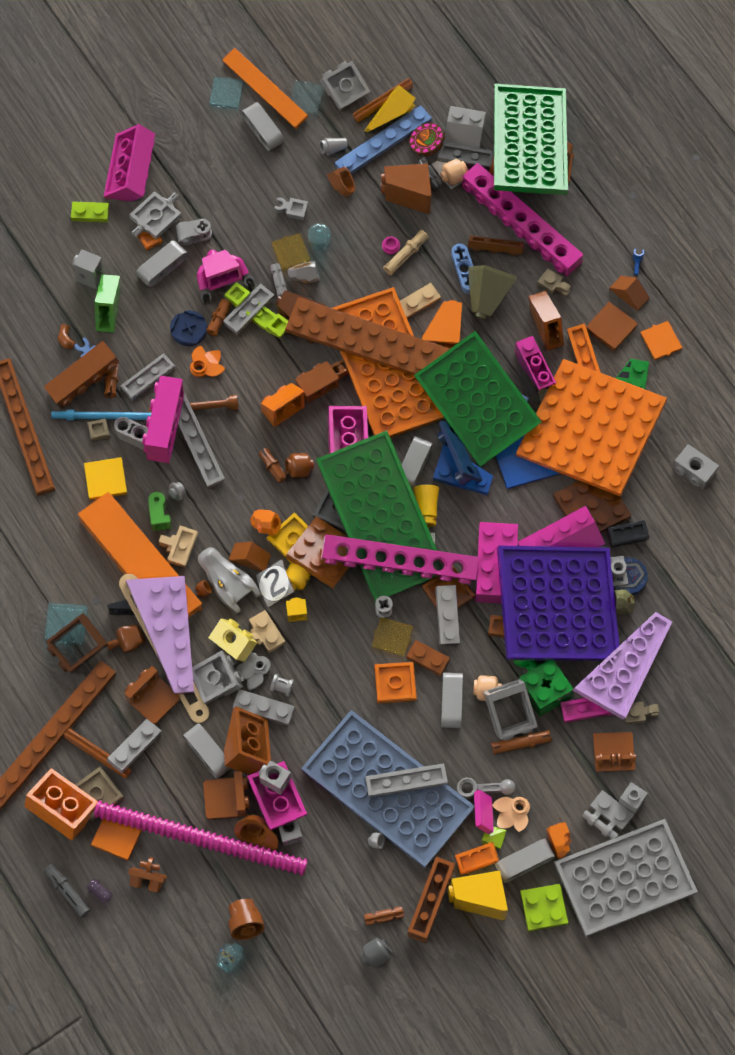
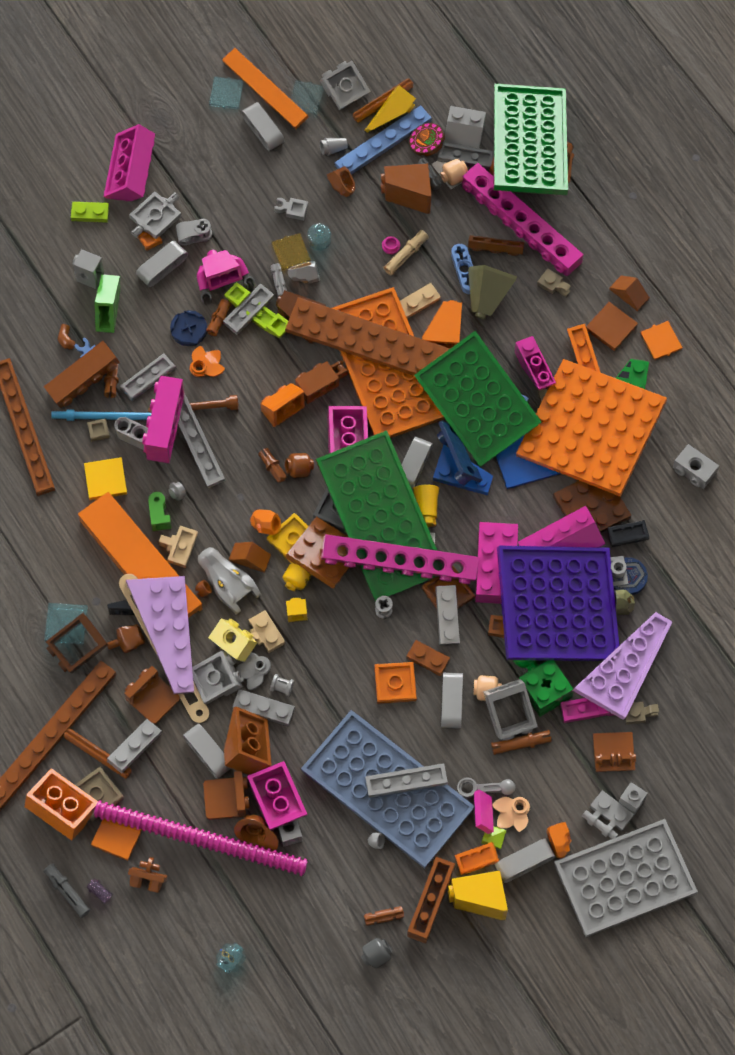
dark orange piece [228,899,265,940] -> none
sticker [256,559,294,607] -> none
light grey brick [259,761,291,795] -> none
clear yellow piece [372,617,413,656] -> none
lime plate [520,884,568,932] -> none
dark orange slope [528,291,564,350] -> none
blue hand [632,248,644,275] -> none

